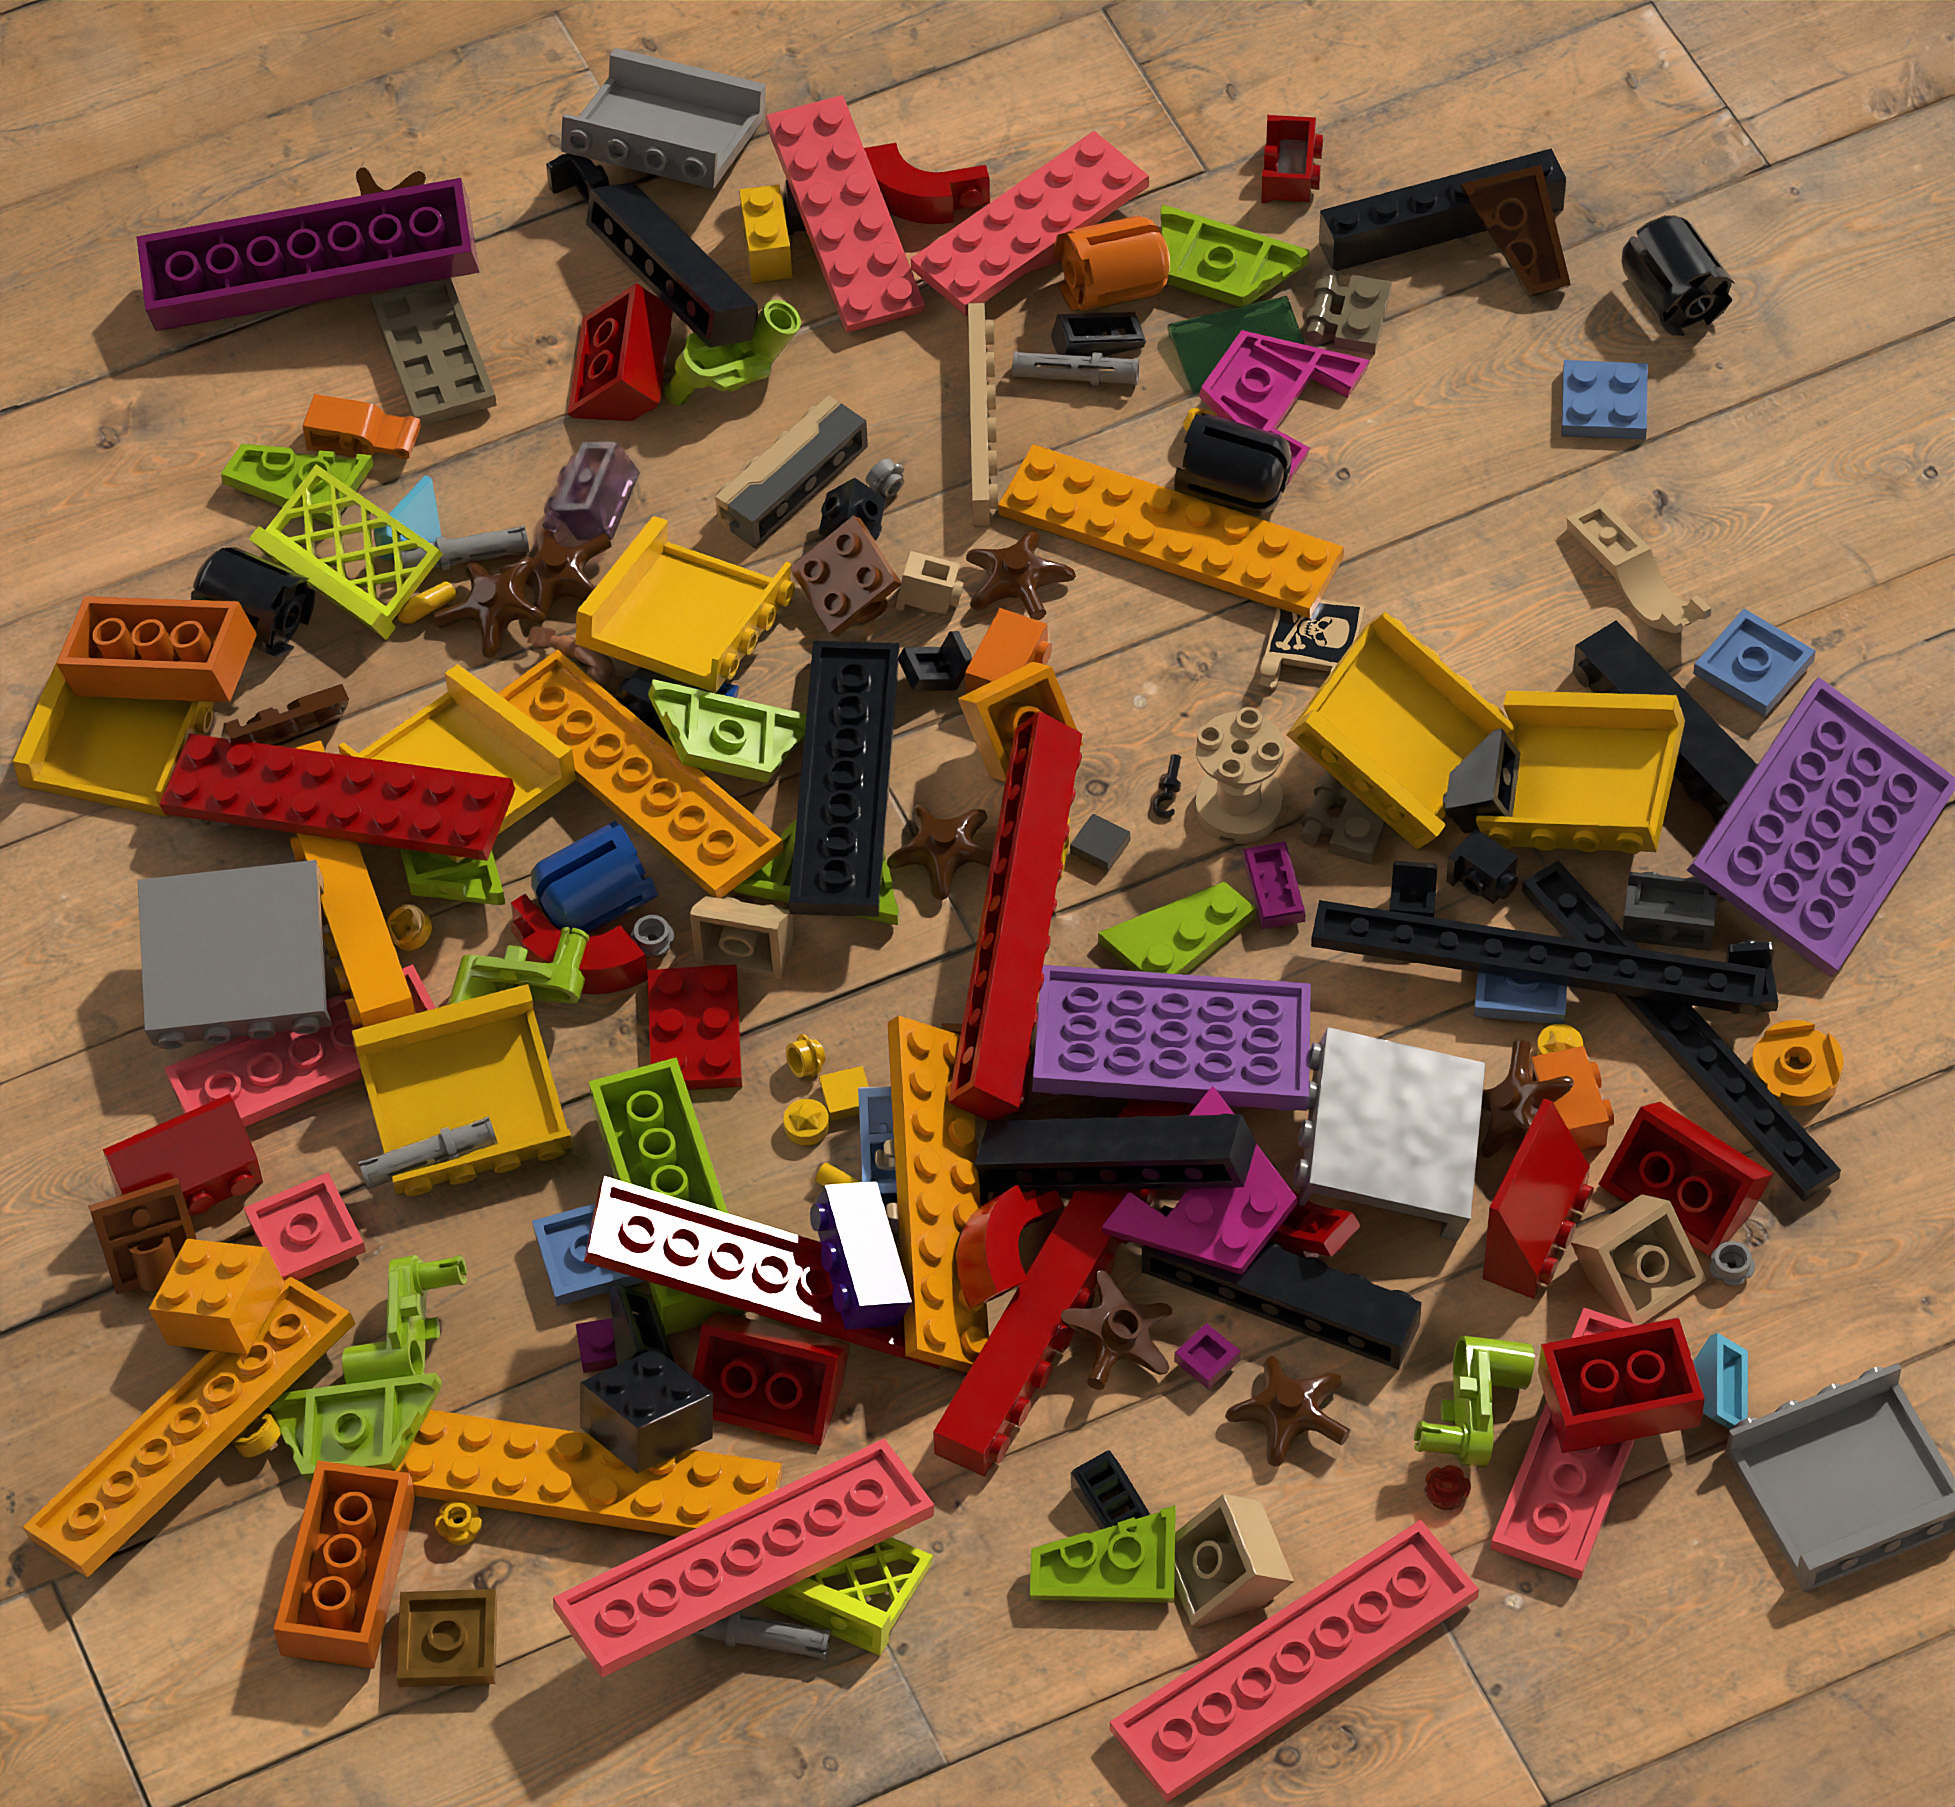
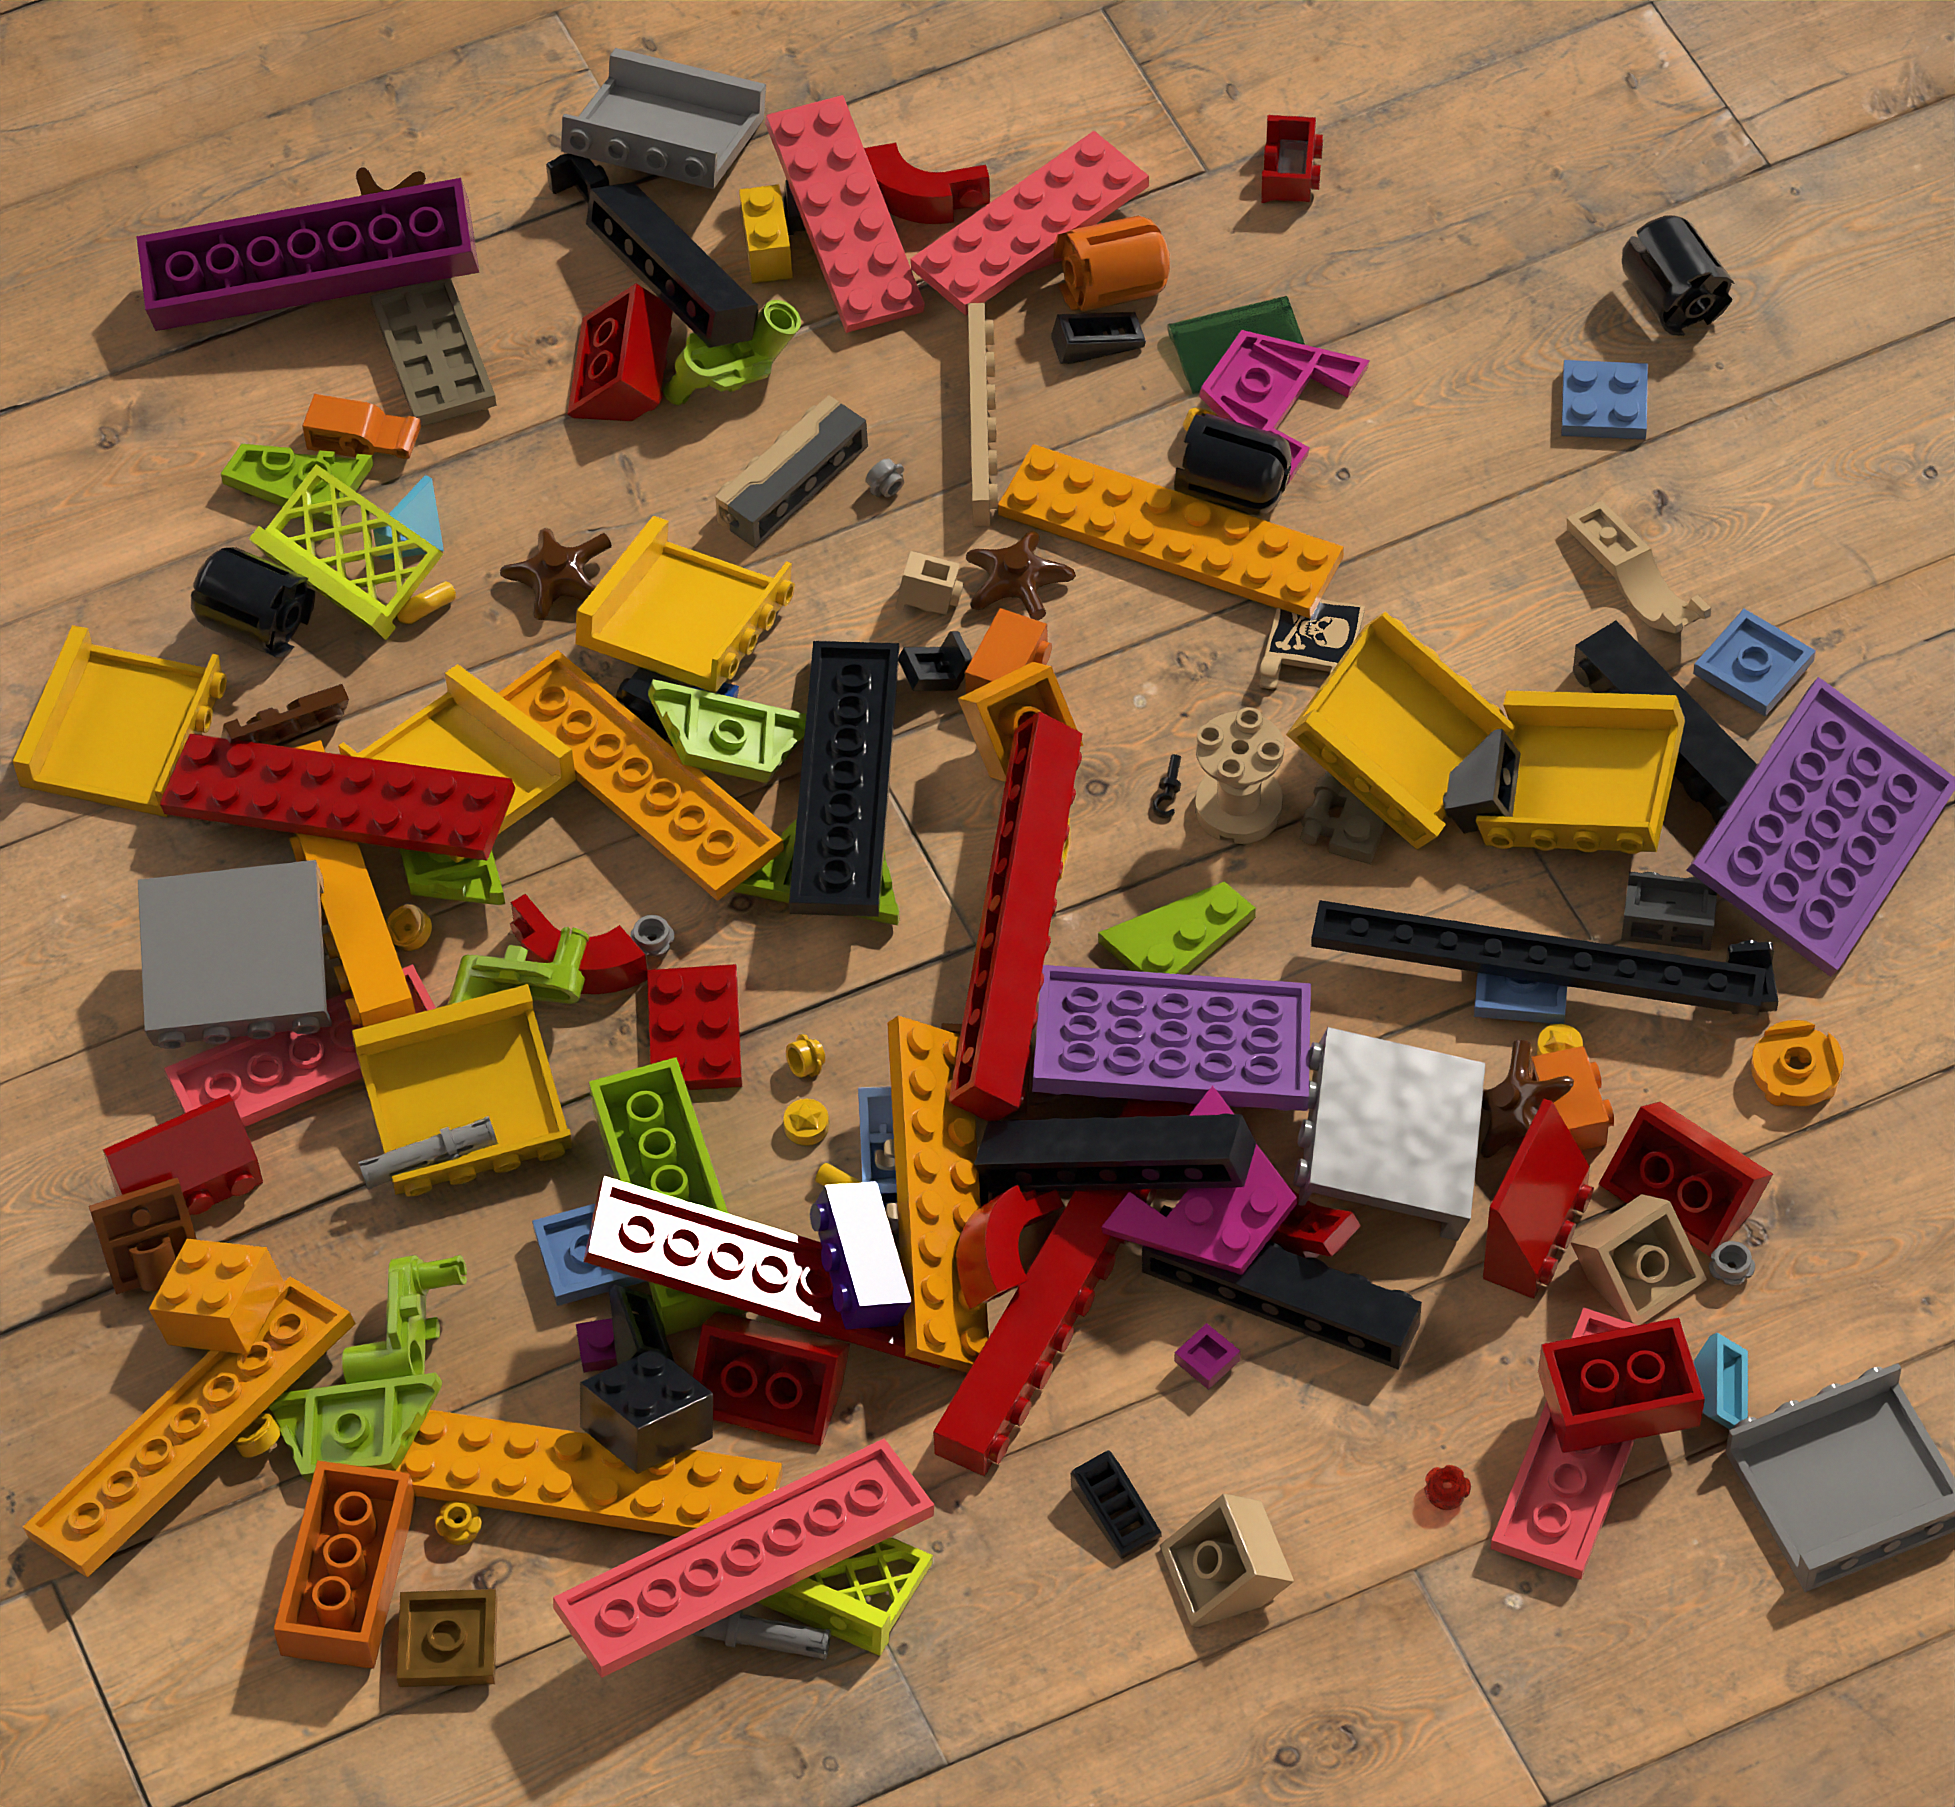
orange brick [56,596,257,702] -> none
coral plate [244,1172,366,1281] -> none
light grey pin [402,525,529,571] -> none
reddish brown animal [434,557,545,658] -> none
nougat arm [527,626,614,685] -> none
blue cylinder [531,820,658,934] -> none
brick [542,441,640,540] -> none
tan slope [690,896,795,979] -> none
dark orange plate [791,515,902,637] -> none
black brick [819,478,886,541] -> none
yellow tile [819,1066,869,1121] -> none
reddish brown animal [887,805,993,901] -> none
light grey pin [1012,351,1140,386] -> none
lime wing [1030,1505,1176,1603] -> none
reddish brown animal [1060,1270,1172,1390] -> none
dark grey tile [1070,814,1131,872] -> none
coral plate [1110,1520,1479,1802] -> none
lime wing [1160,204,1310,308] -> none
reddish brown animal [1225,1356,1351,1467] -> none
magenta plate [1242,841,1306,929] -> none
dark tan plate [1305,268,1392,354] -> none
black brick [1319,148,1566,271] -> none
black bracket [1389,861,1438,918] -> none
lime piece [1414,1335,1534,1468] -> none
black brick [1446,829,1518,904] -> none
reddish brown wing [1460,165,1571,297] -> none
black plate [1522,860,1841,1202] -> none

